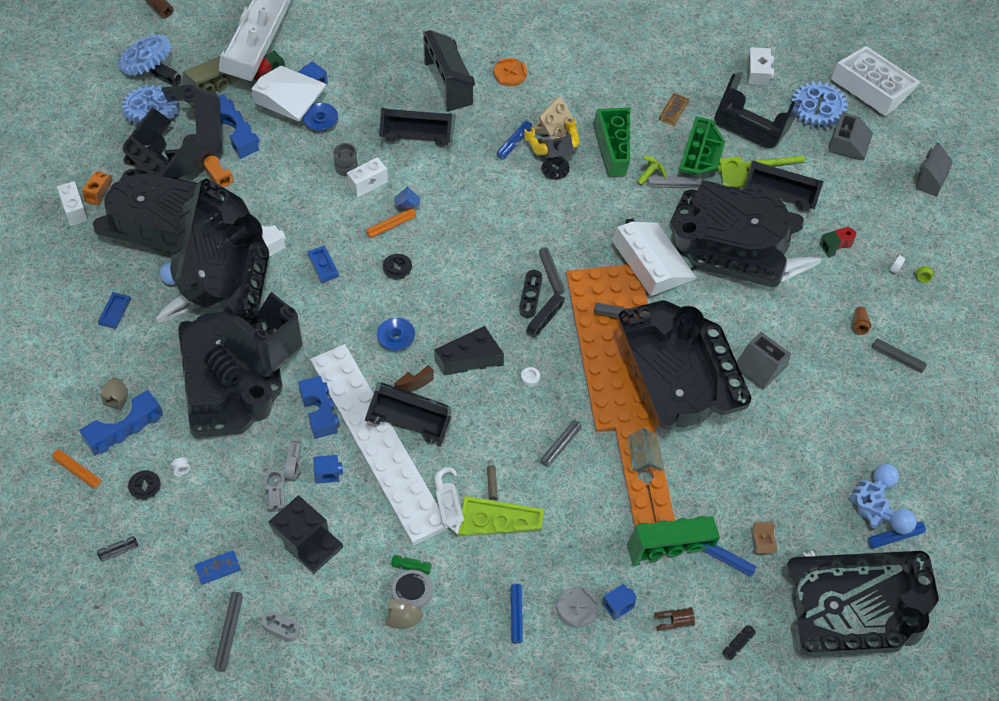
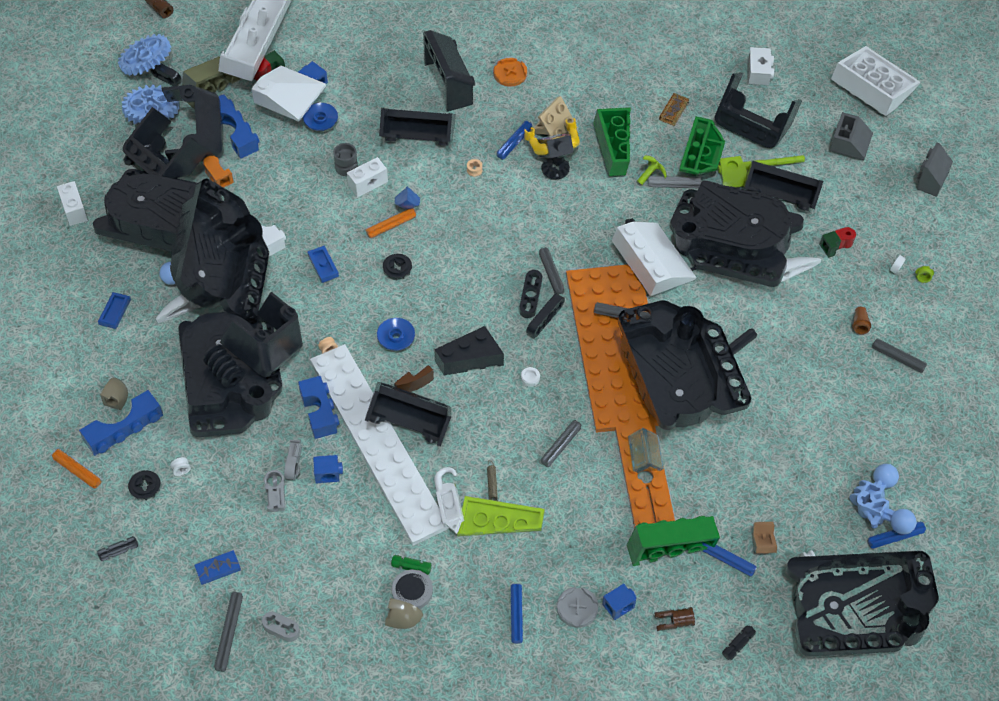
orange leg [82,171,112,206] -> none
black bracket [268,495,343,574] -> none
dark grey slope [737,332,791,390] -> none
light blue gear [791,81,848,129] -> none
none -> light nougat bush [318,337,338,354]
none -> light nougat bush [467,159,482,177]
none -> black axle [719,328,757,355]

